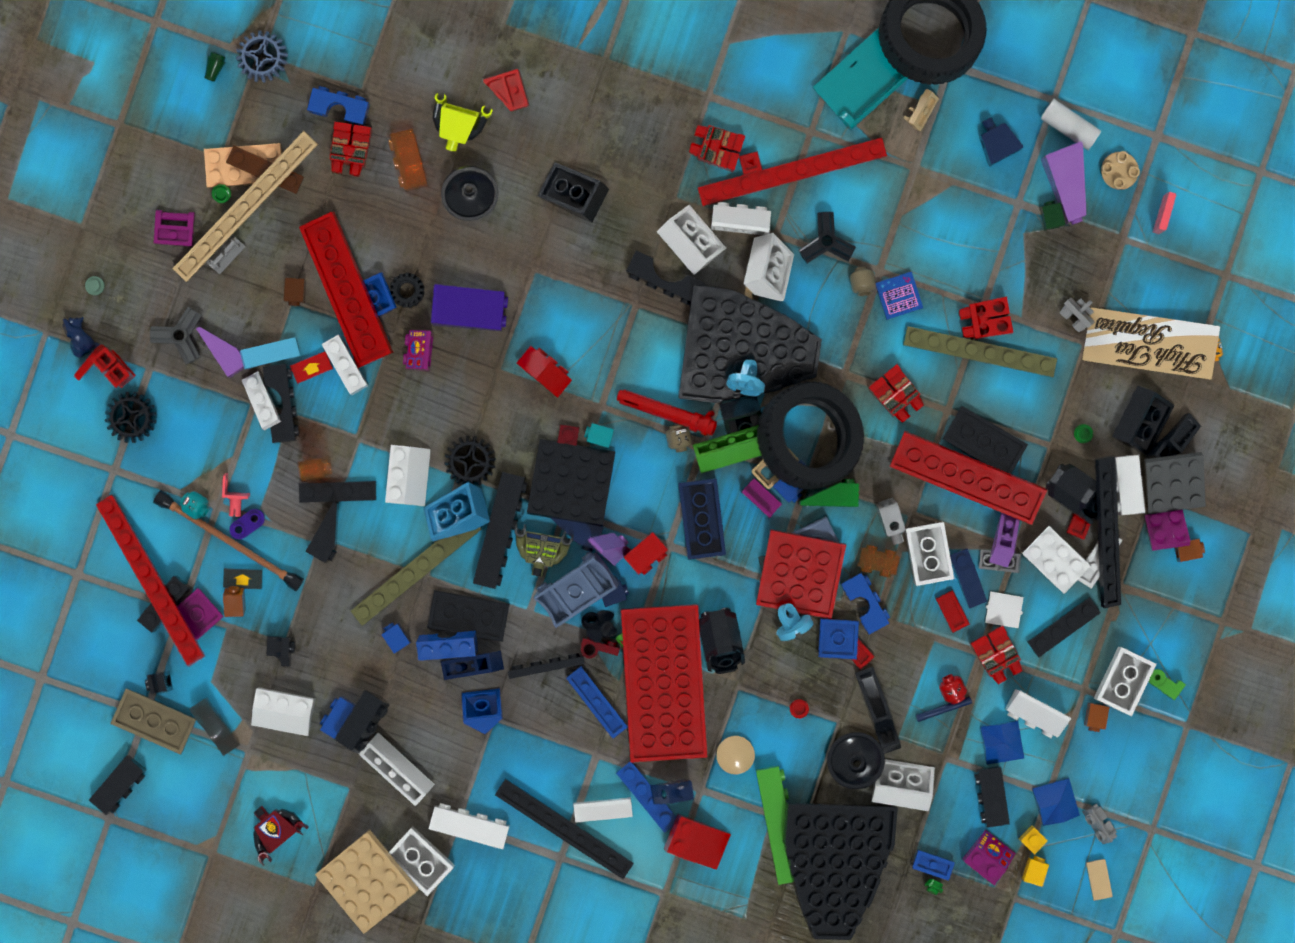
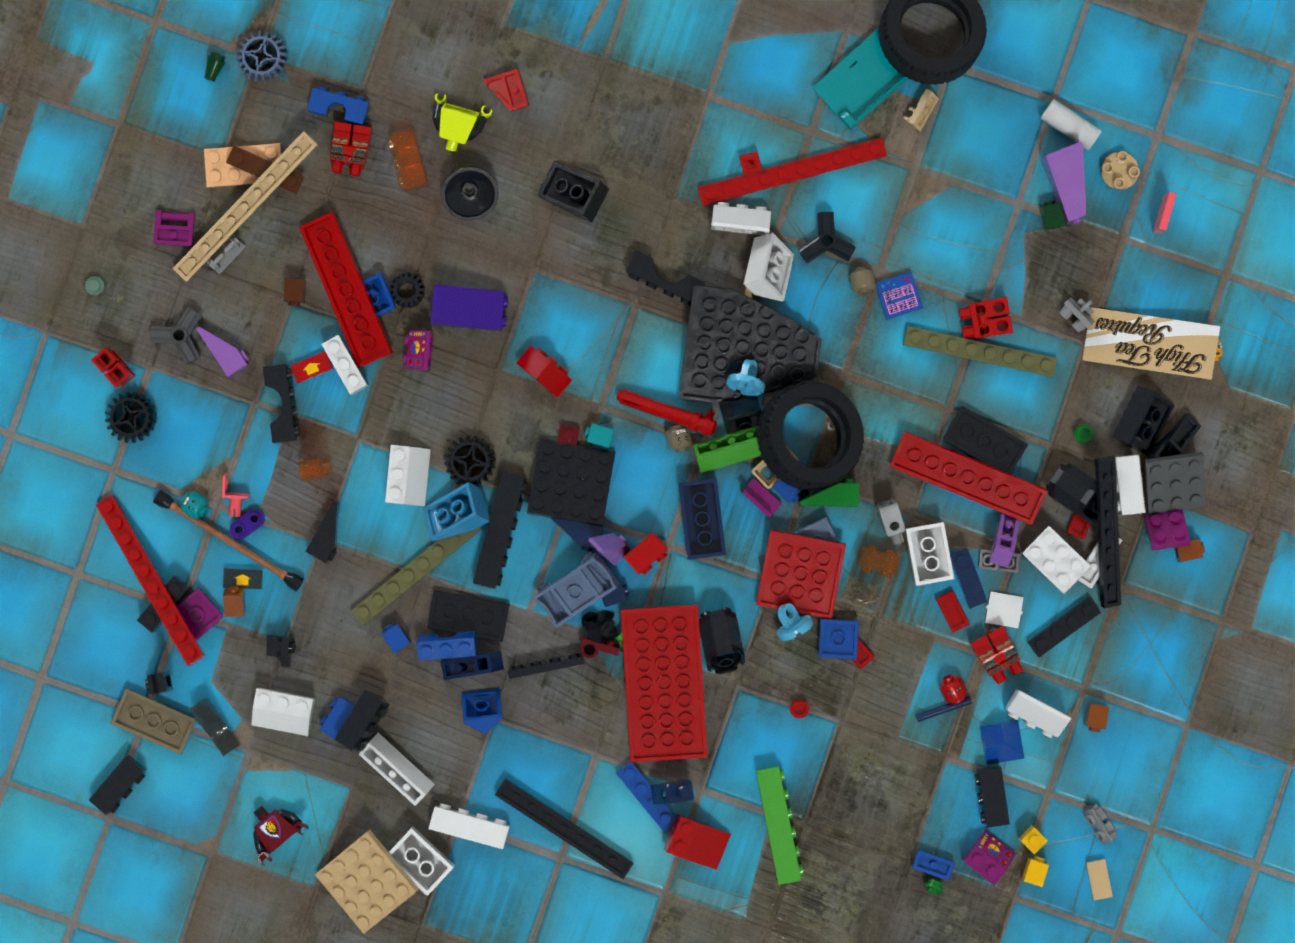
dark blue animal [62,317,100,358] -> none
red tile [74,344,105,381] -> none
green plate [212,184,231,203] -> none
medium azure tile [239,337,300,370] -> none
white plate [242,371,281,430] -> none
black plate [299,481,377,503] -> none
torso [515,524,574,577] -> none
blue plate [566,666,628,739] -> none
white panel [573,797,633,823] -> none
white slope [657,205,726,275] -> none
red hips [688,125,745,173] -> none
tan dish [716,736,755,774] -> none
black wing [783,803,898,940] -> none
black dish [827,732,885,789] -> none
blue arch [840,573,890,635] -> none
black slope [855,667,901,754] -> none
red hips [868,364,924,423] -> none
white slope [872,759,935,811] -> none
dark blue torso [979,117,1023,167] -> none
blue slope [1032,778,1080,826] -> none
white brick [1094,647,1156,716] -> none
bright green leg [1148,669,1186,700] -> none

